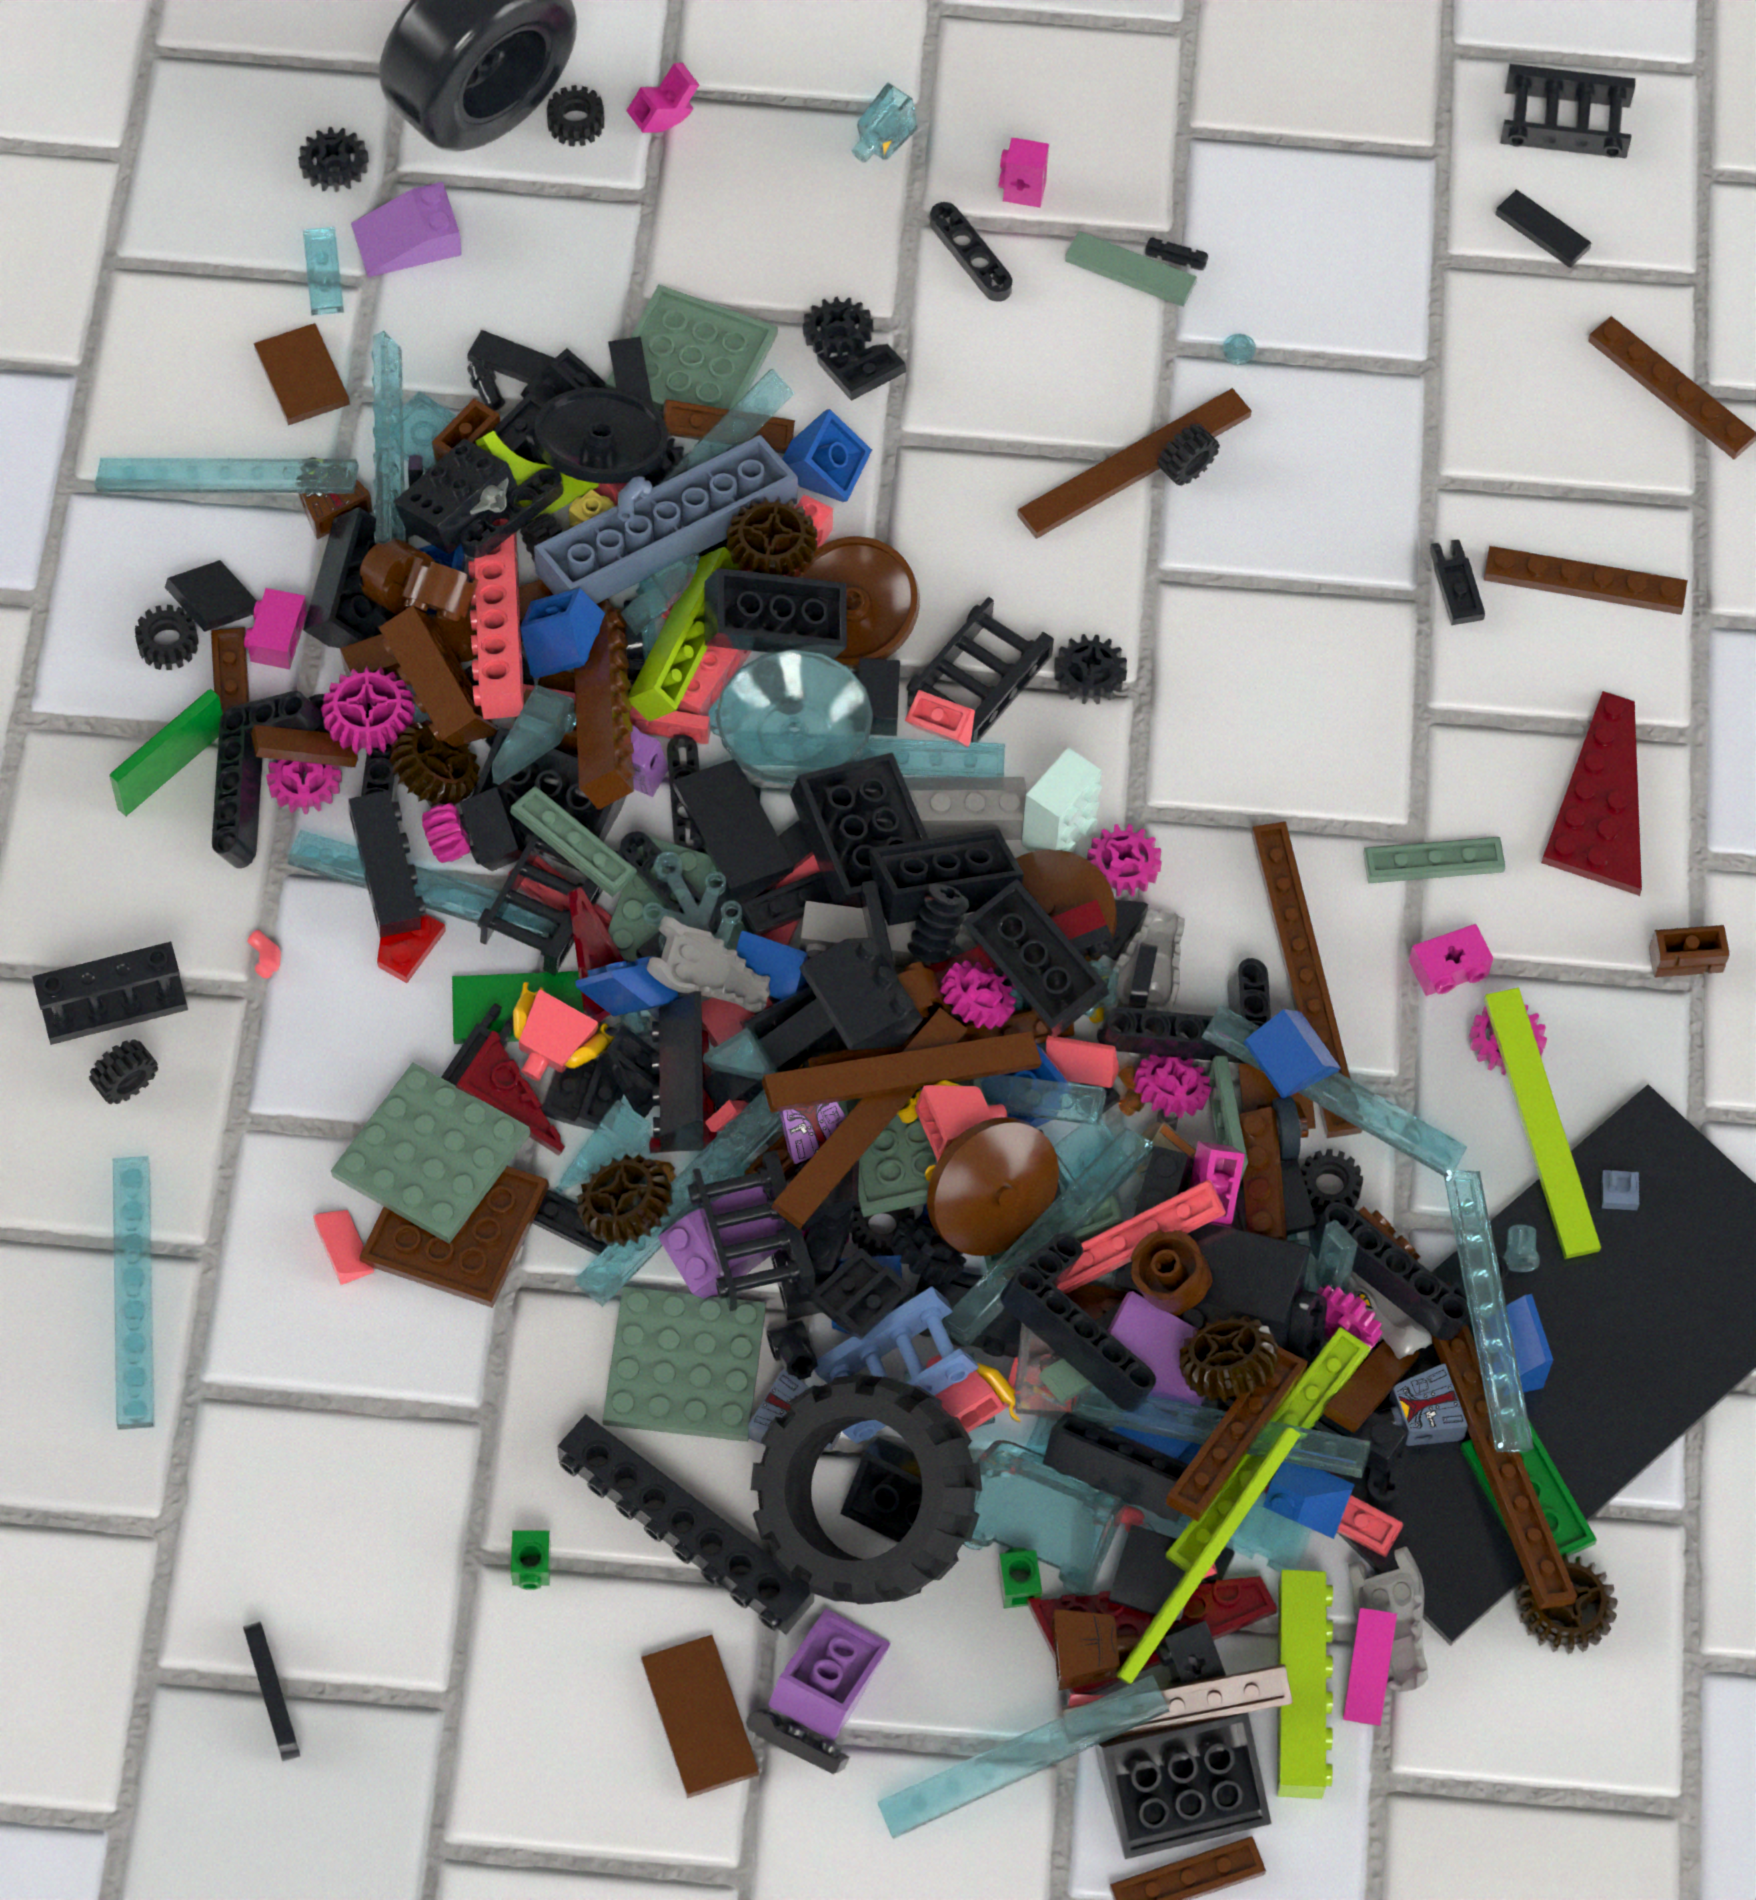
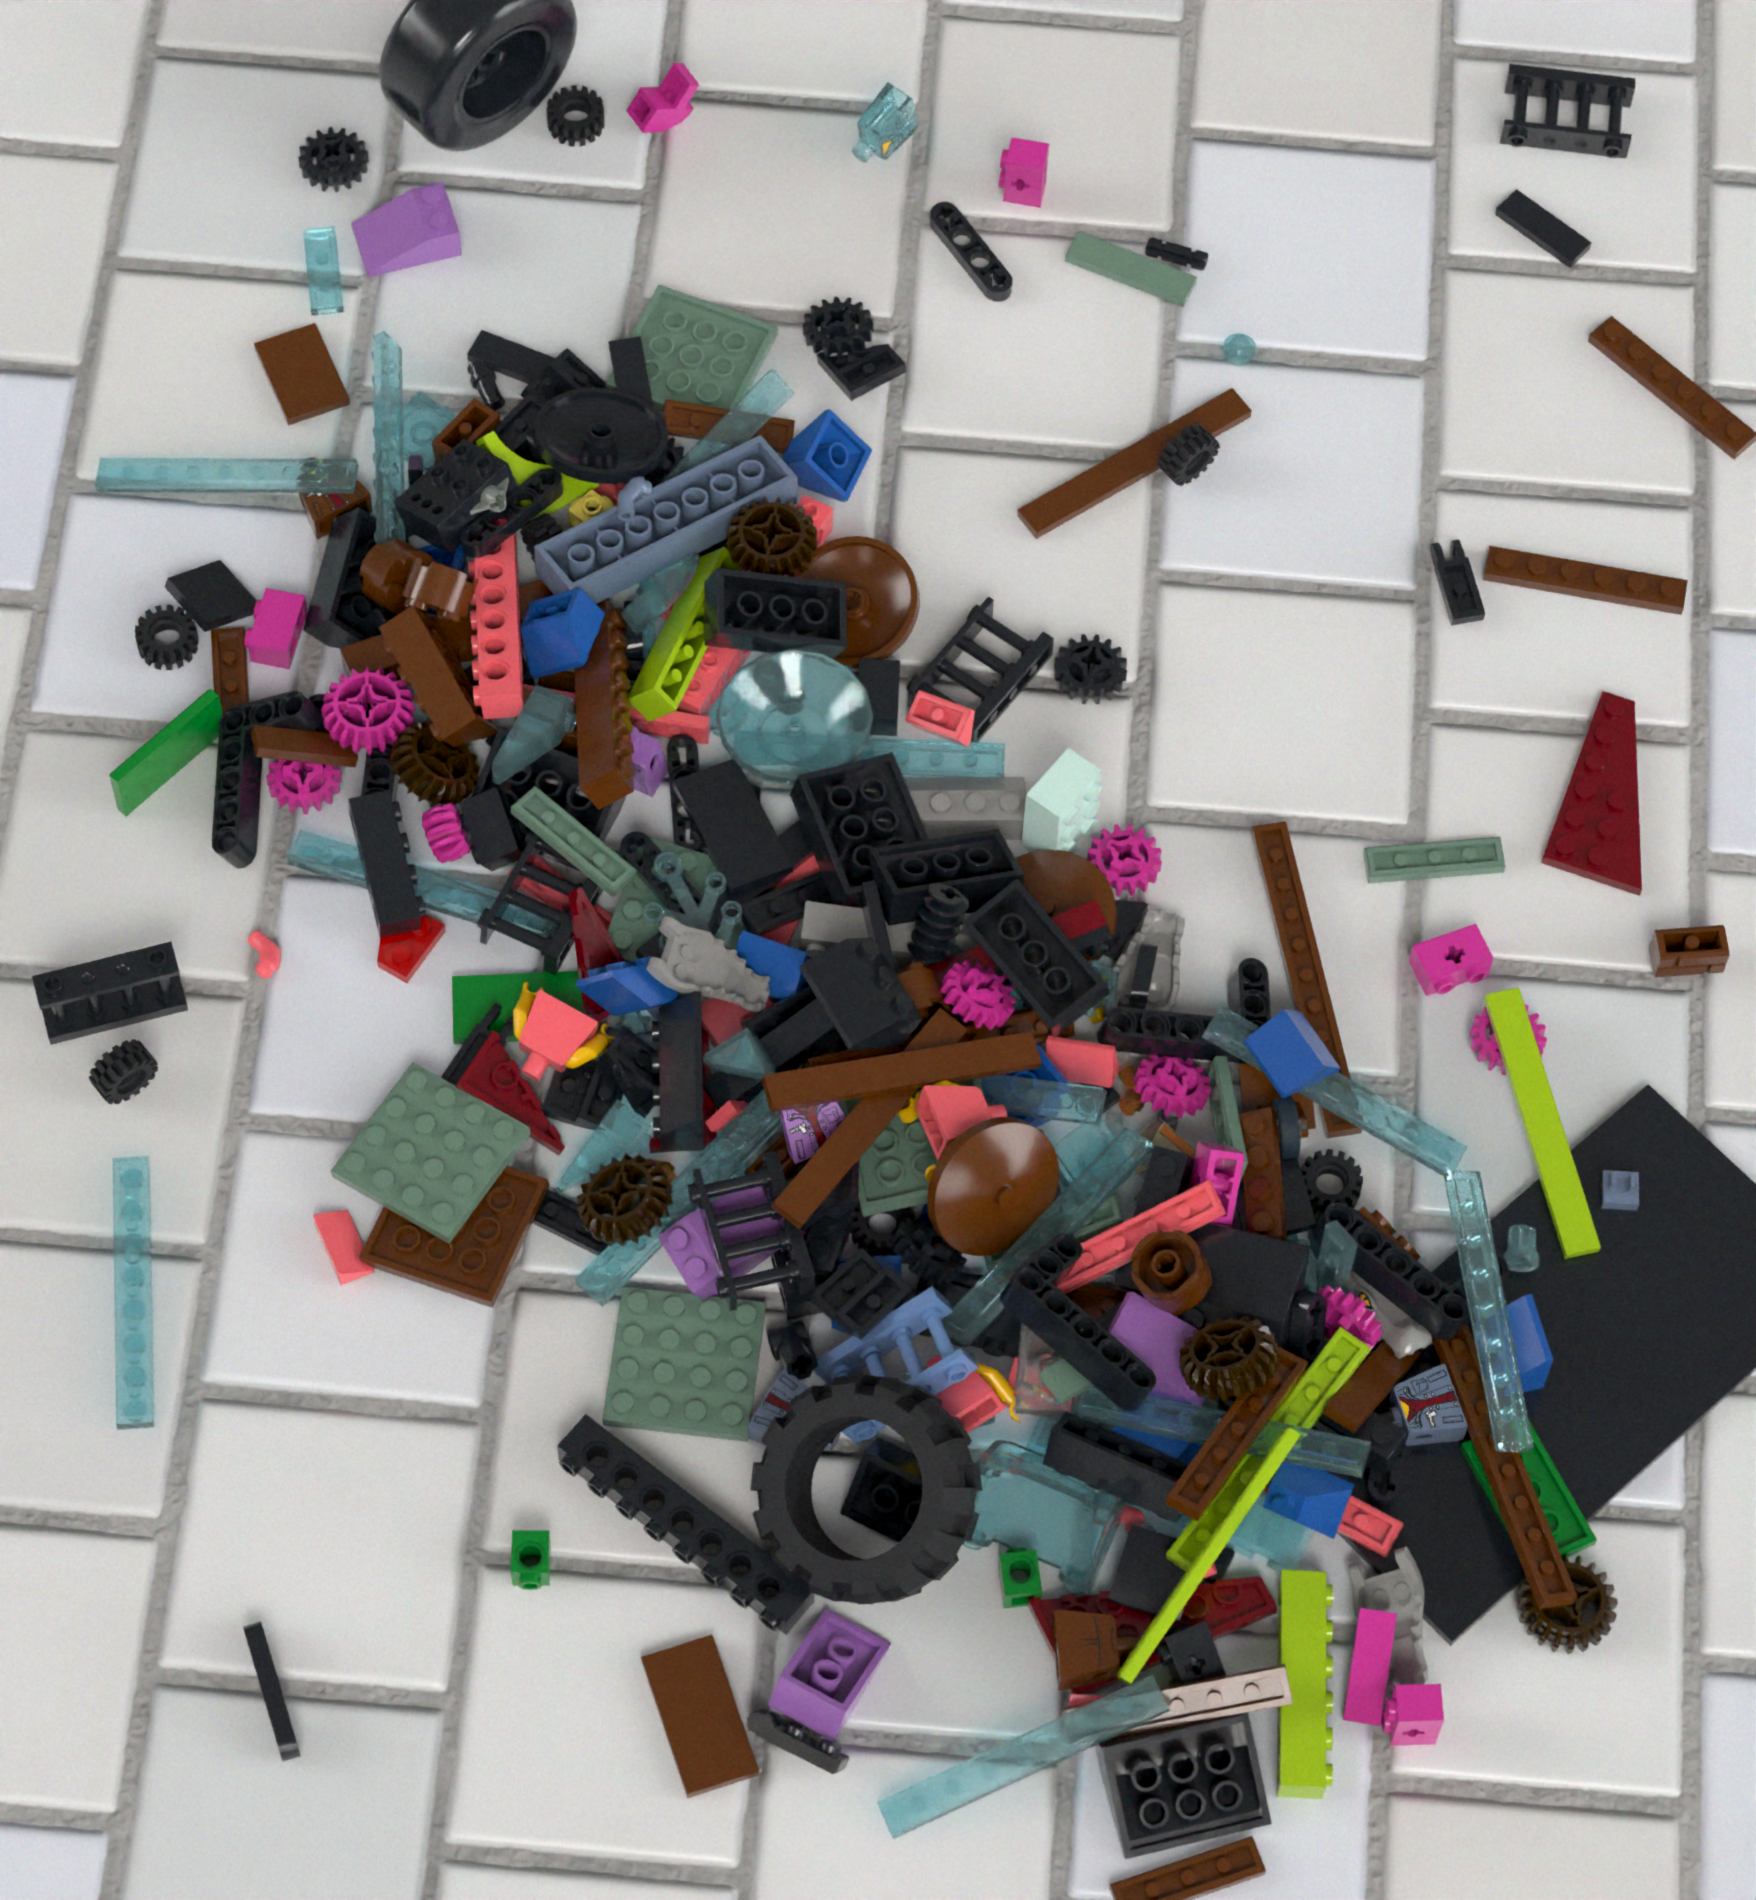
none -> dark pink brick [1382,1684,1444,1746]

